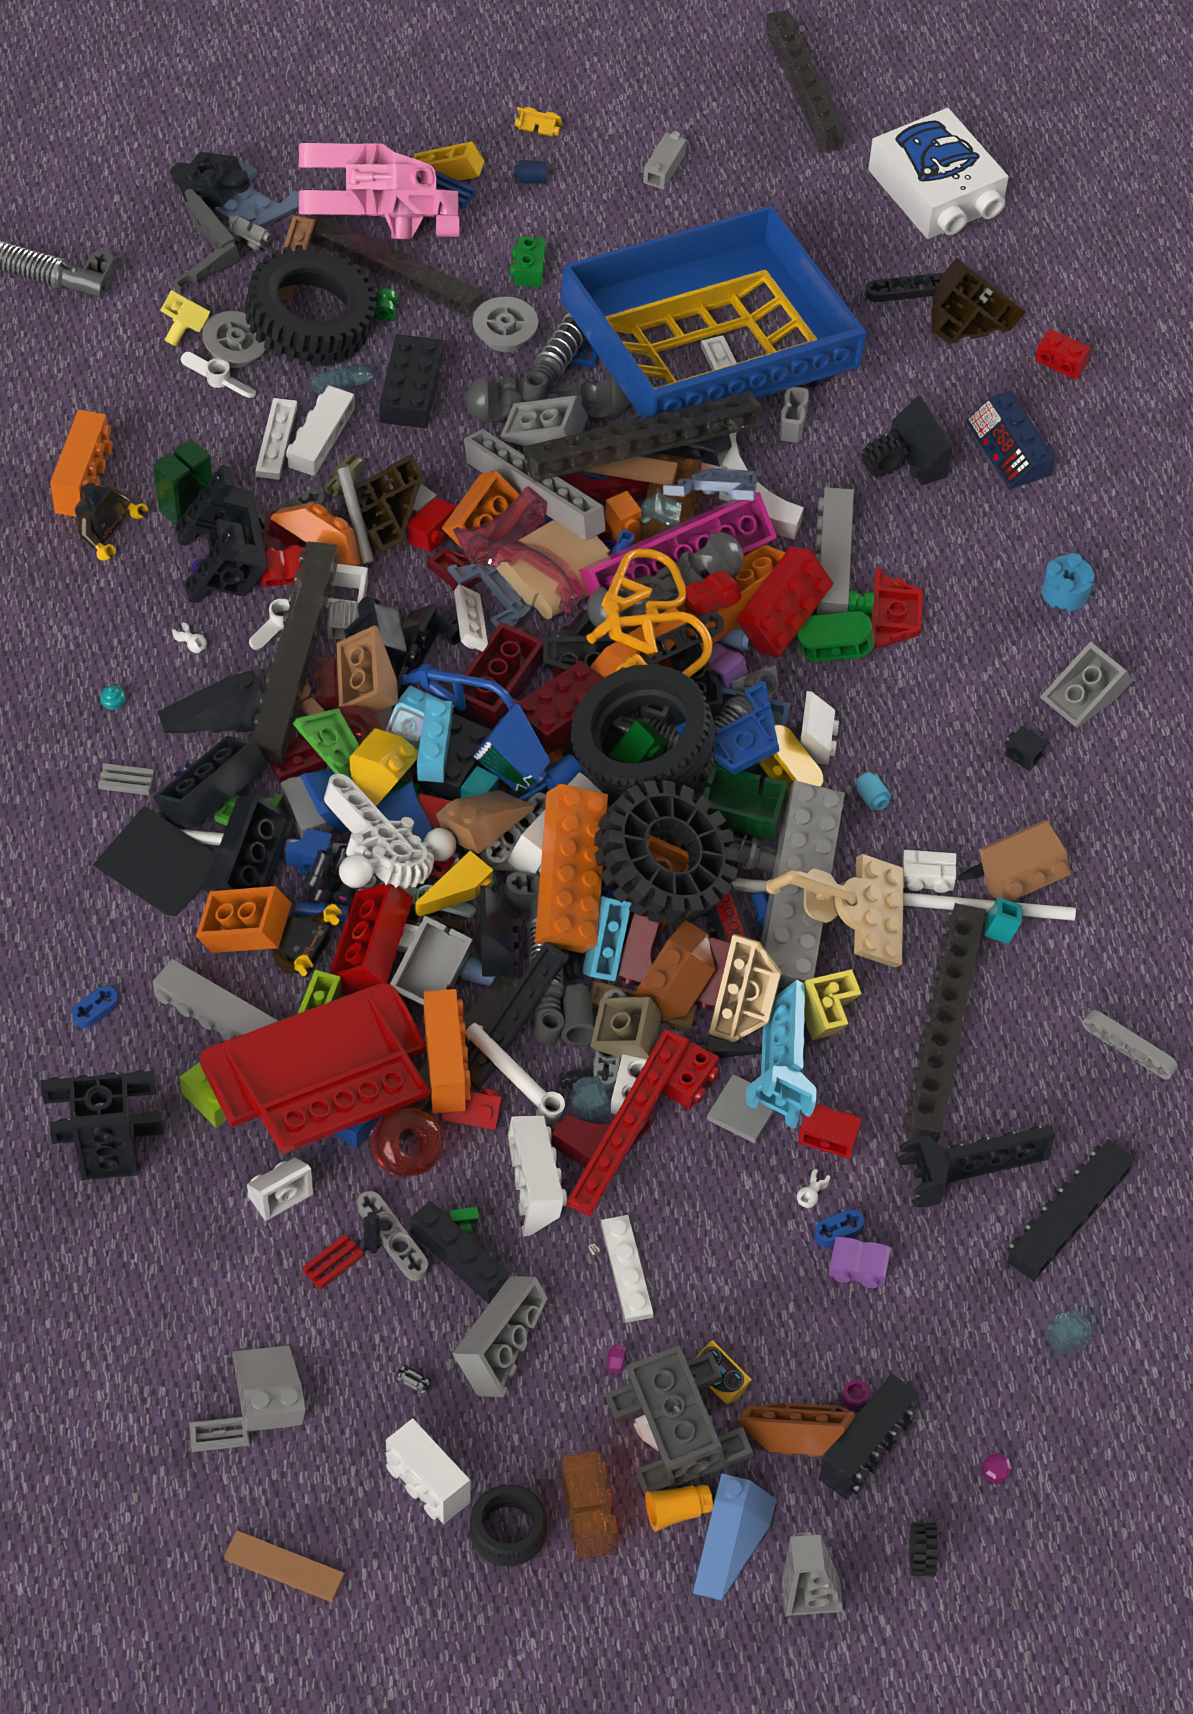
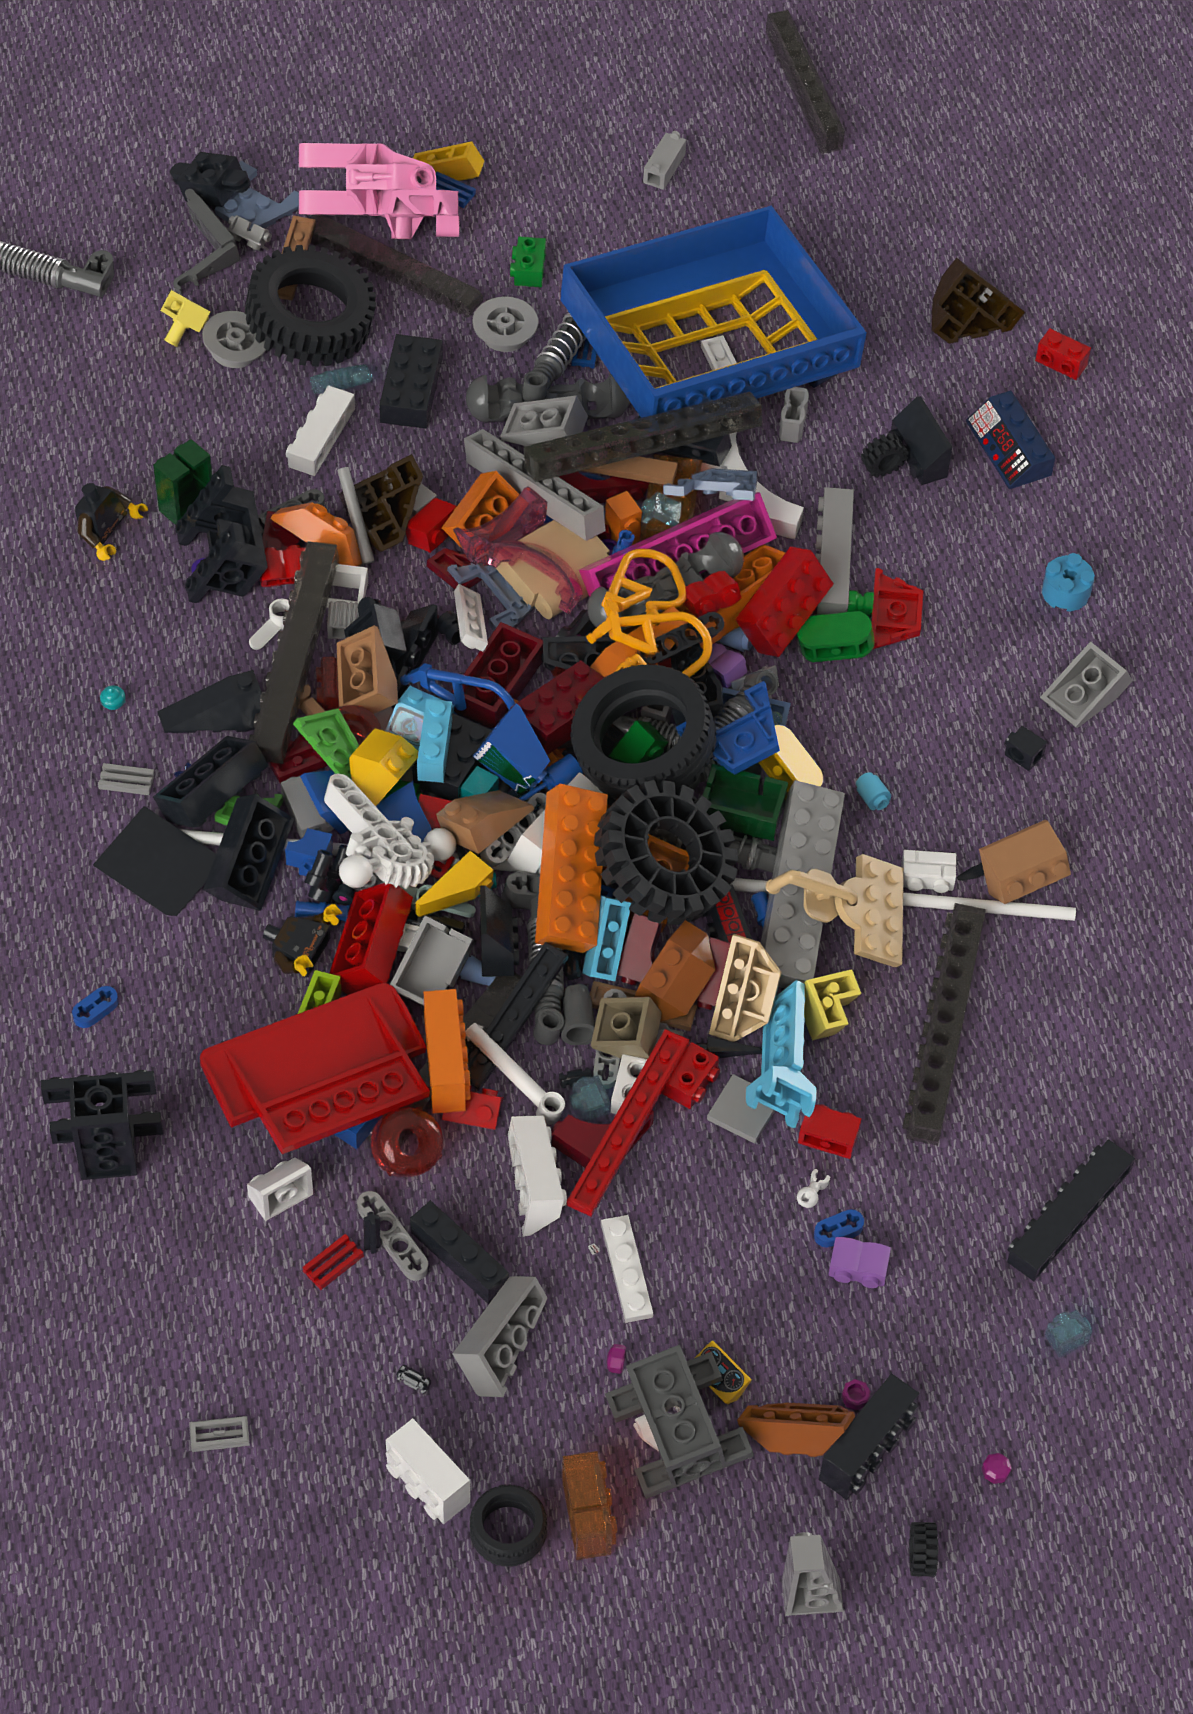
orange brick [50,410,113,517] -> none
light grey brick [153,959,278,1041] -> none
white arm [172,622,207,653] -> none
lime brick [179,1062,227,1128] -> none
white piece [181,352,256,398] -> none
orange brick [196,886,292,953] -> none
medium nougat tile [224,1531,345,1603] -> none
light grey slope [232,1345,305,1431] -> none
white plate [255,398,297,480] -> none
olive arm [324,453,365,496] -> none
green wheel [374,289,398,321] -> none
green tile [448,1207,479,1236] -> none
dark blue brick [514,160,547,184] -> none
yellow hinge [515,107,563,137] -> none
light orange plant [645,1485,714,1532] -> none
medium blue wedge [693,1474,777,1601] -> none
white slope [800,691,839,765] -> none
black beam [865,273,944,302] -> none
white brick [868,108,1008,239] -> none
black hinge [897,1125,1055,1207] -> none
teal brick [984,897,1022,944] -> none
light grey beam [1082,1010,1178,1080] -> none

